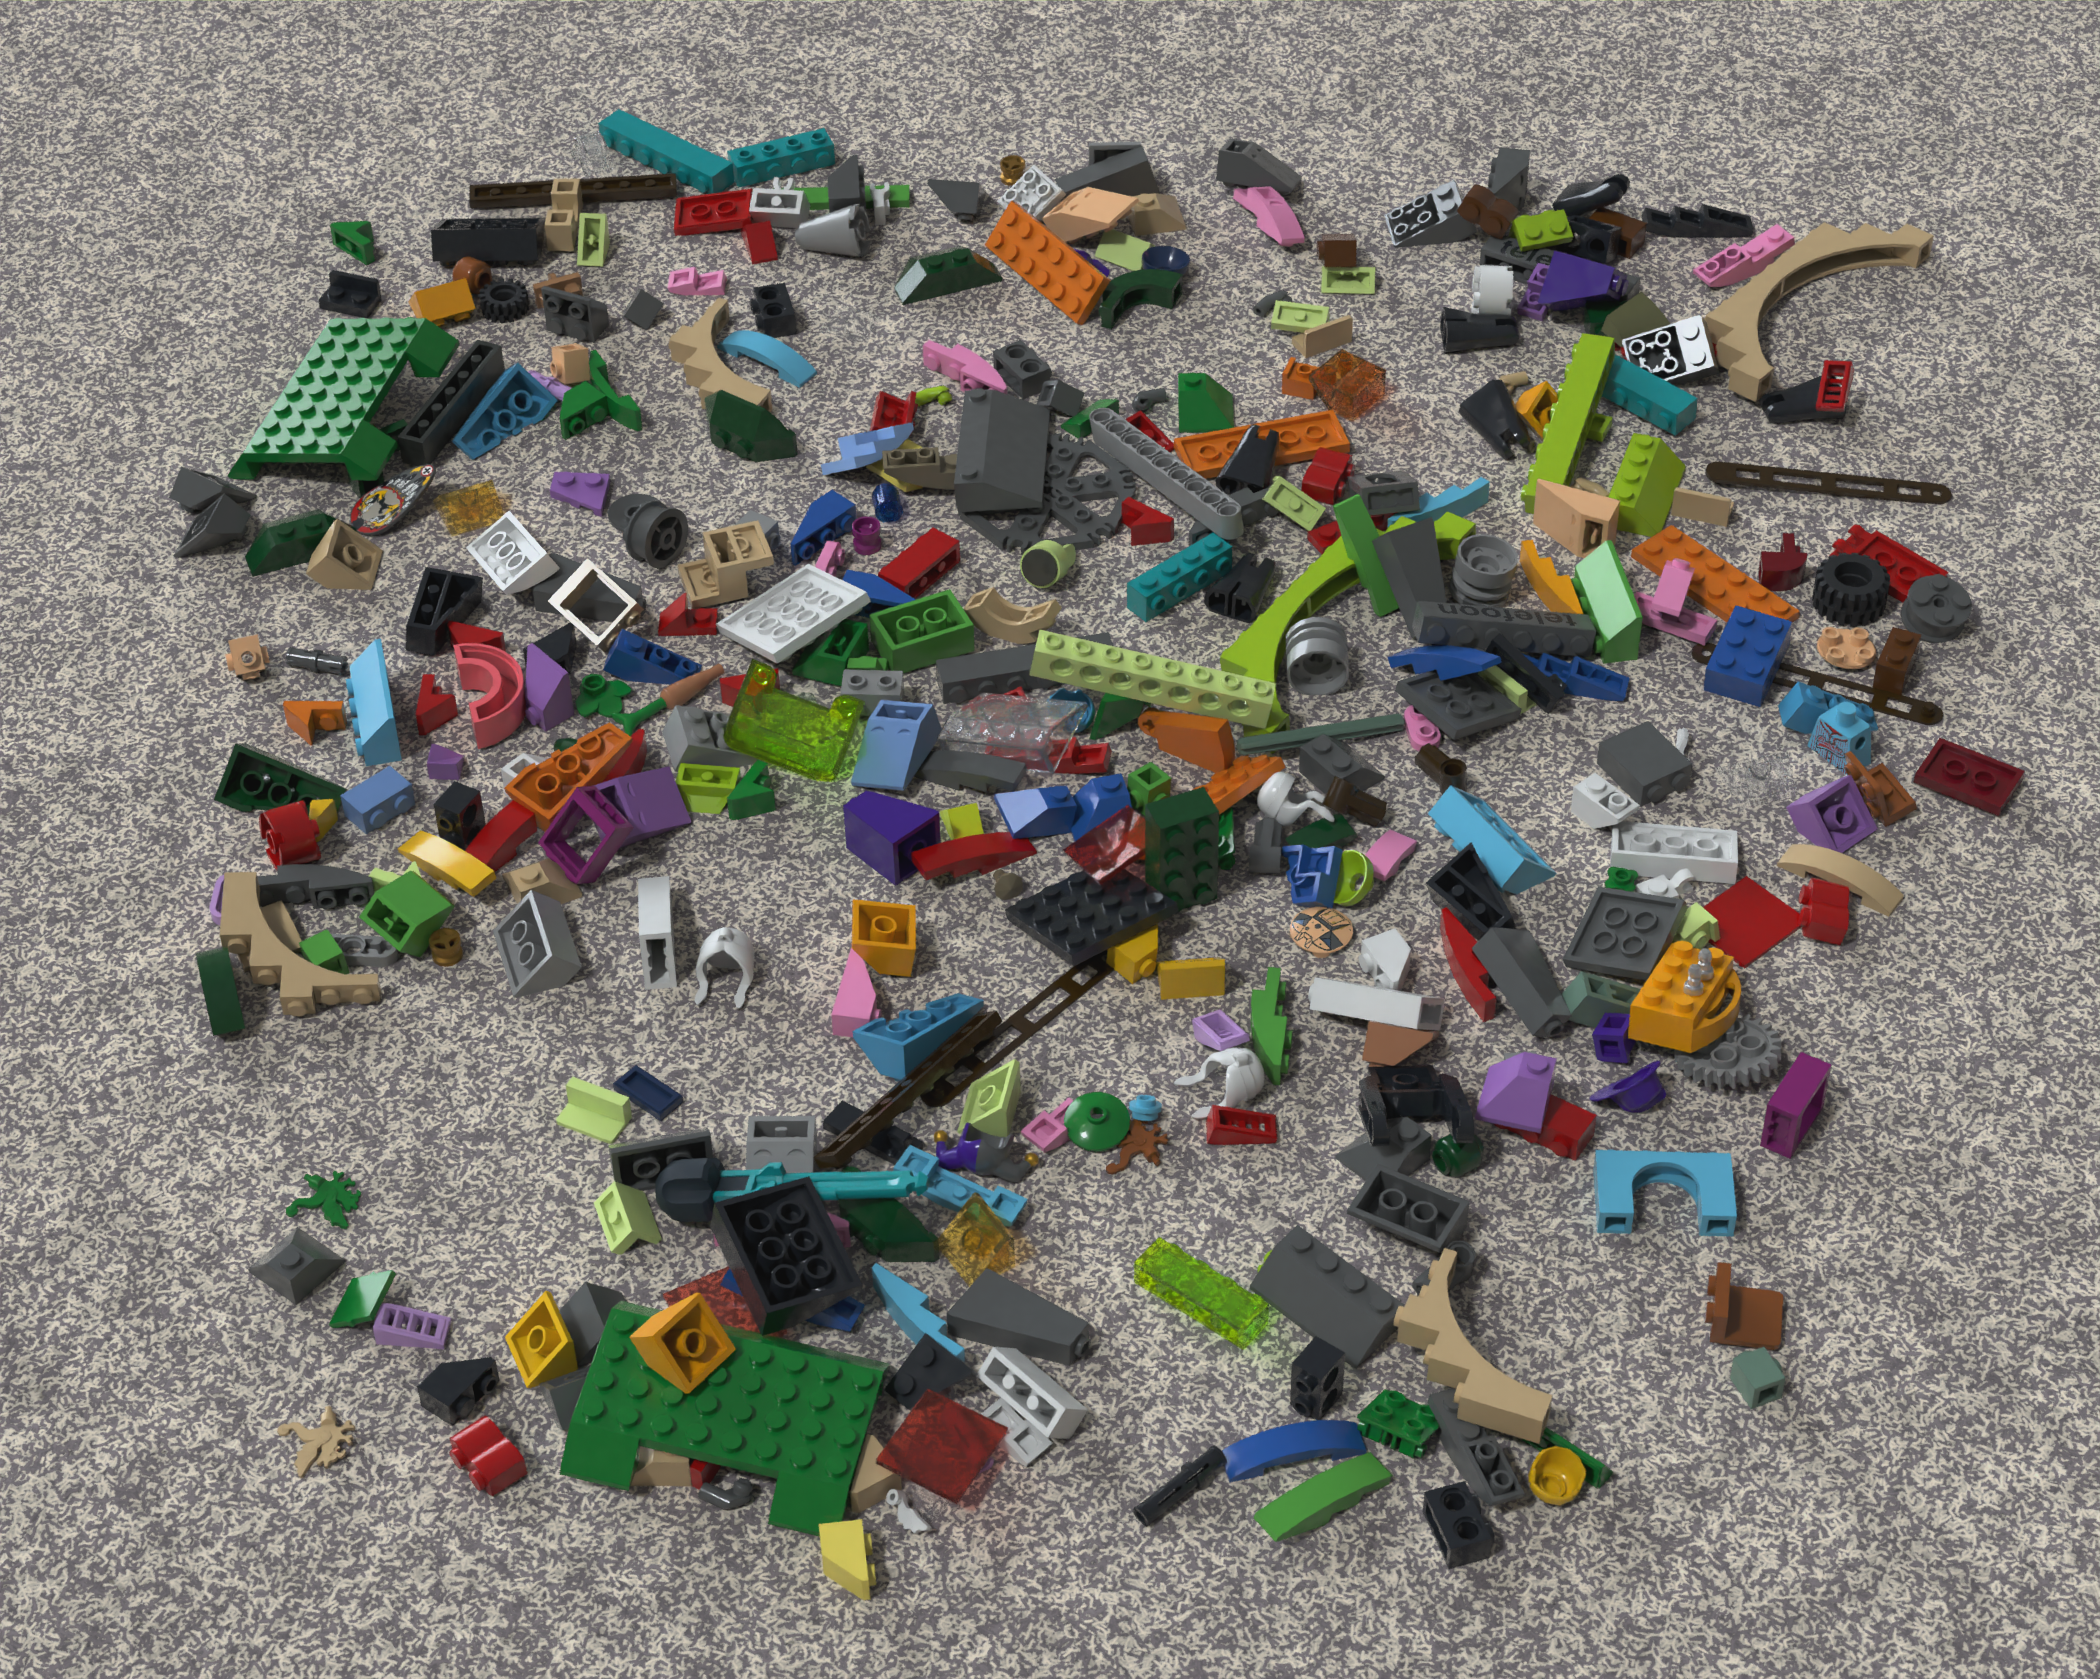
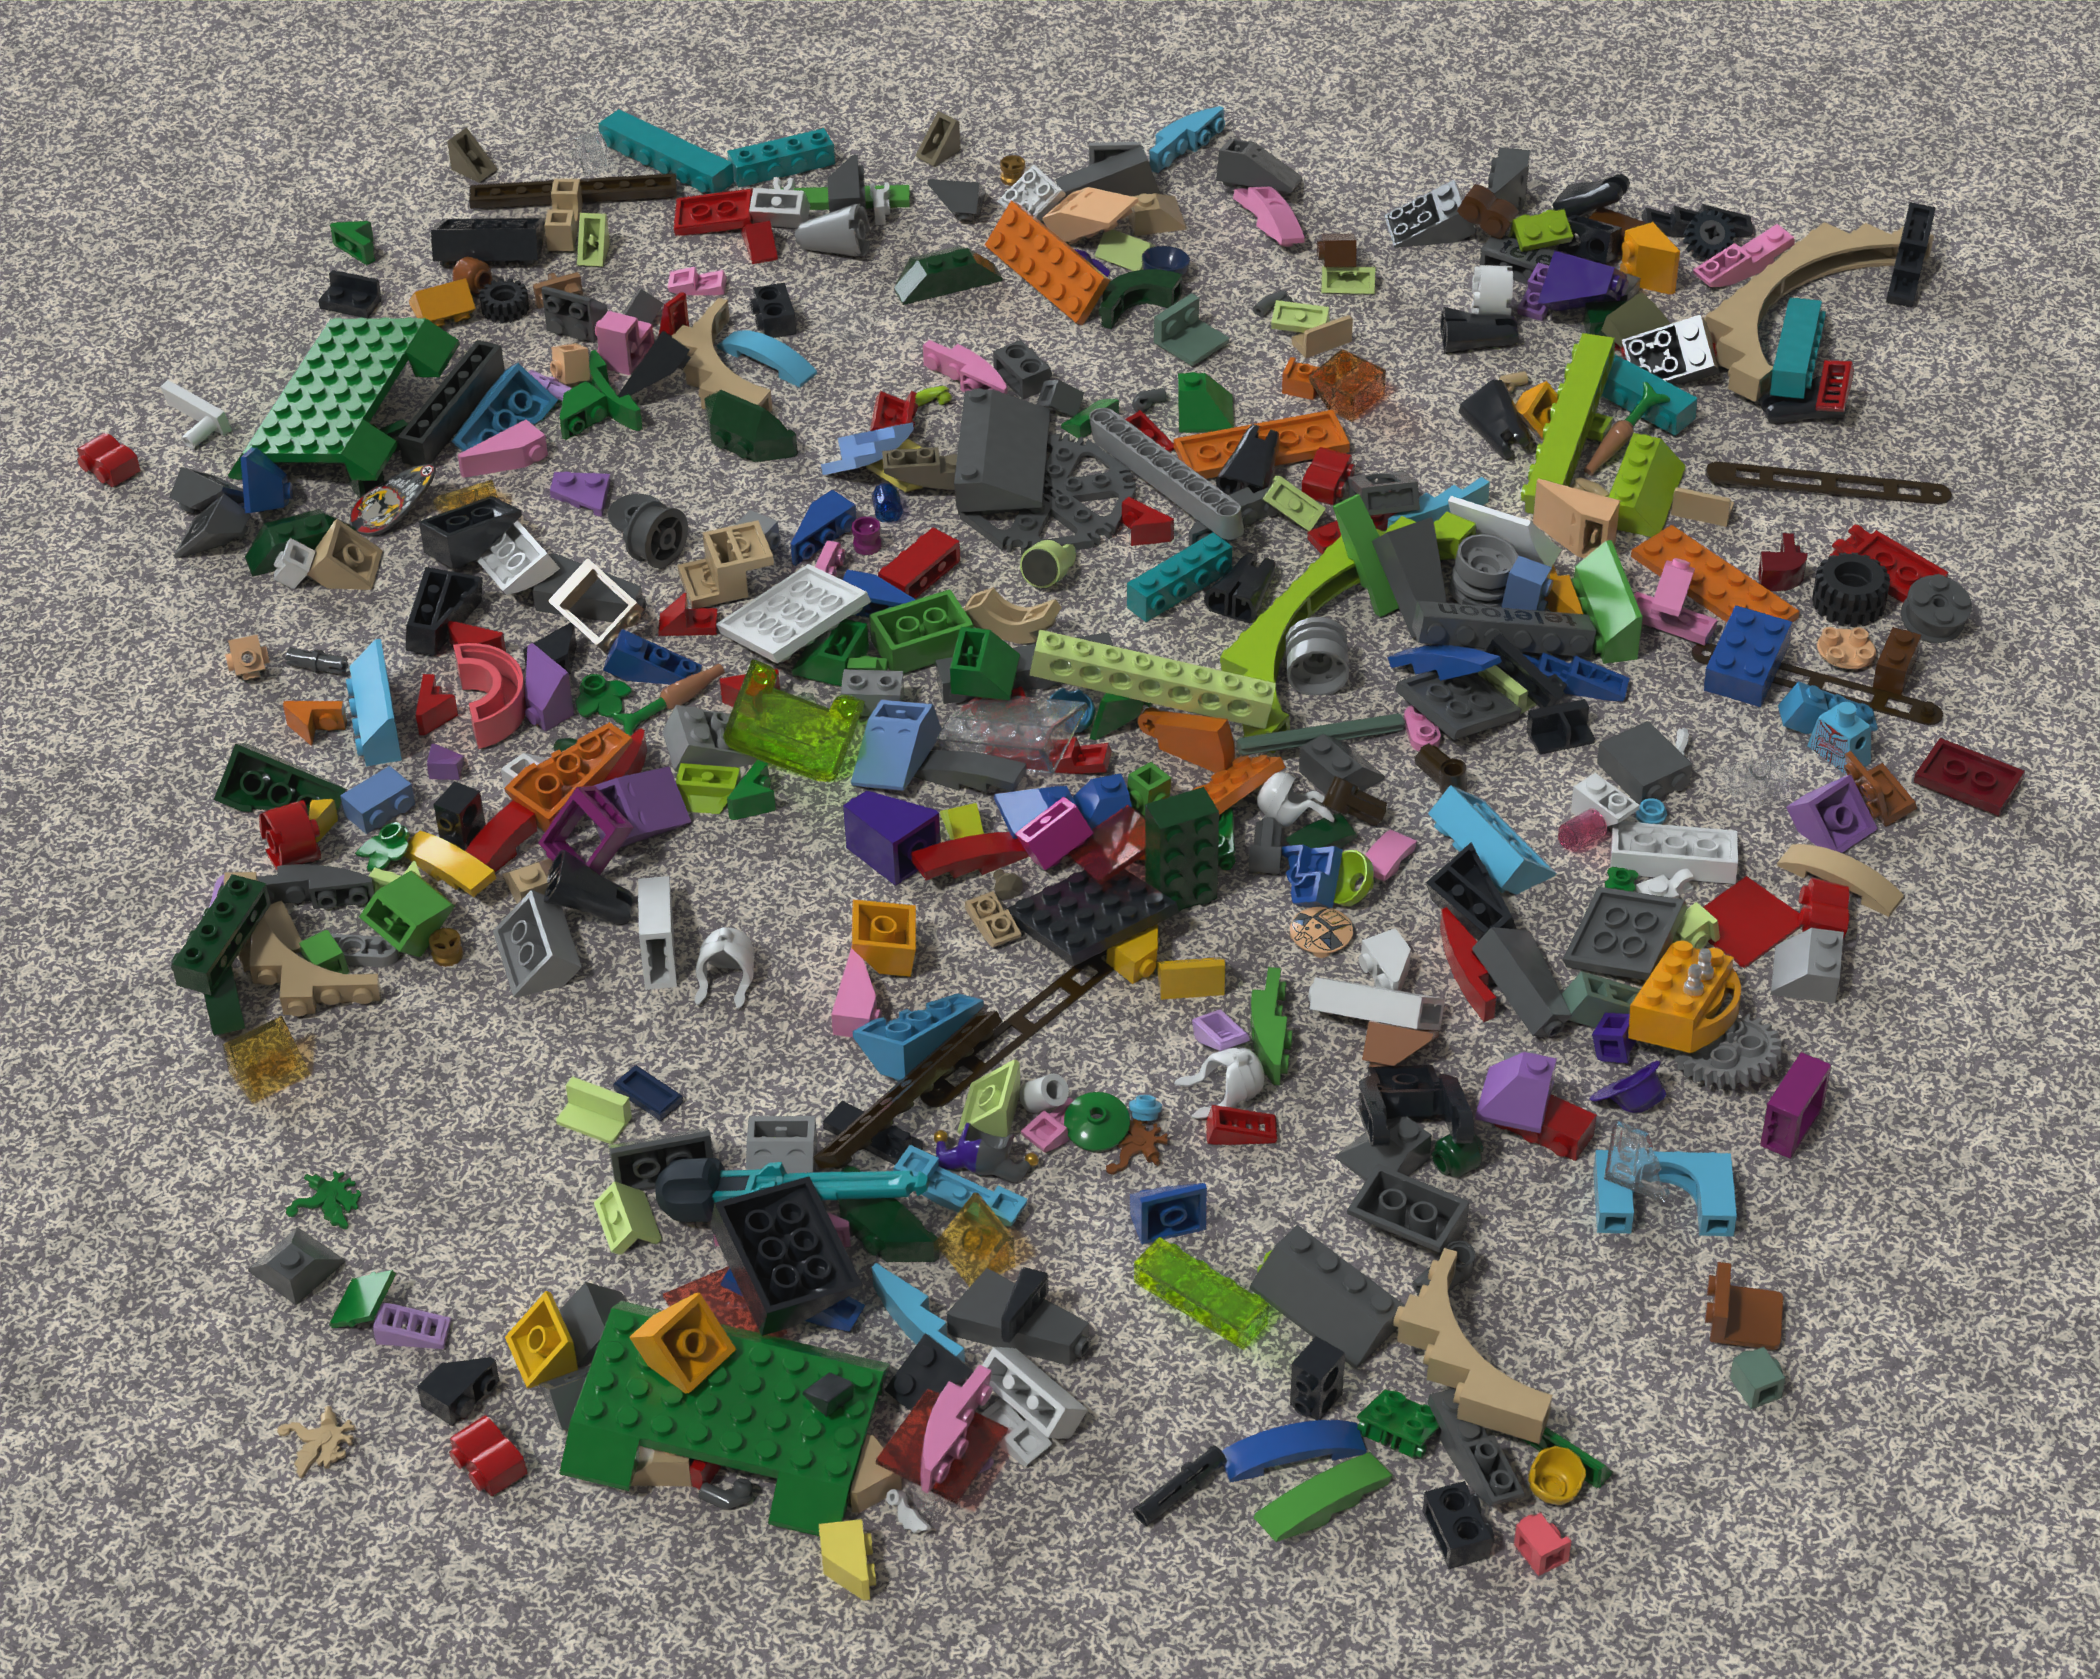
none -> red brick [77,433,141,487]
none -> white piece [160,380,232,449]
none -> dark green brick [171,874,271,995]
none -> clear yellow slope [222,1016,310,1103]
none -> blue slope [241,448,293,513]
none -> white brick [274,538,316,589]
none -> green plate [355,822,410,872]
none -> black slope [419,496,522,569]
none -> dark tan slope [447,127,498,183]
none -> bright pink slope [457,420,548,478]
none -> black piece [544,850,634,925]
none -> bright pink brick [595,311,654,375]
none -> black slope [617,330,691,398]
none -> red slope [658,292,689,337]
none -> black slope [803,1372,854,1417]
none -> dark tan slope [915,111,961,167]
none -> bright pink slope [920,1364,993,1493]
none -> green slope [950,626,1020,700]
none -> tan slope [964,891,1022,948]
none -> black slope [1001,1267,1049,1343]
none -> dark pink brick [1015,797,1094,870]
none -> white brick [1020,1074,1069,1113]
none -> blue slope [1130,1183,1207,1245]
none -> medium azure slope [1149,106,1225,173]
none -> sand green bracket [1154,293,1229,366]
none -> white slope [1448,496,1561,567]
none -> medium blue brick [1501,556,1553,611]
none -> coral brick [1514,1513,1571,1576]
none -> black panel [1526,699,1595,755]
none -> clear pink brick [1558,808,1607,852]
none -> nougat piece [1584,382,1670,476]
none -> clear wing [1604,1121,1670,1203]
none -> light orange slope [1620,222,1680,295]
none -> medium azure plate [1636,798,1667,824]
none -> black wheel [1683,210,1735,262]
none -> teal brick [1770,297,1826,399]
none -> light grey slope [1770,928,1844,1003]
none -> black slope [1886,202,1936,308]

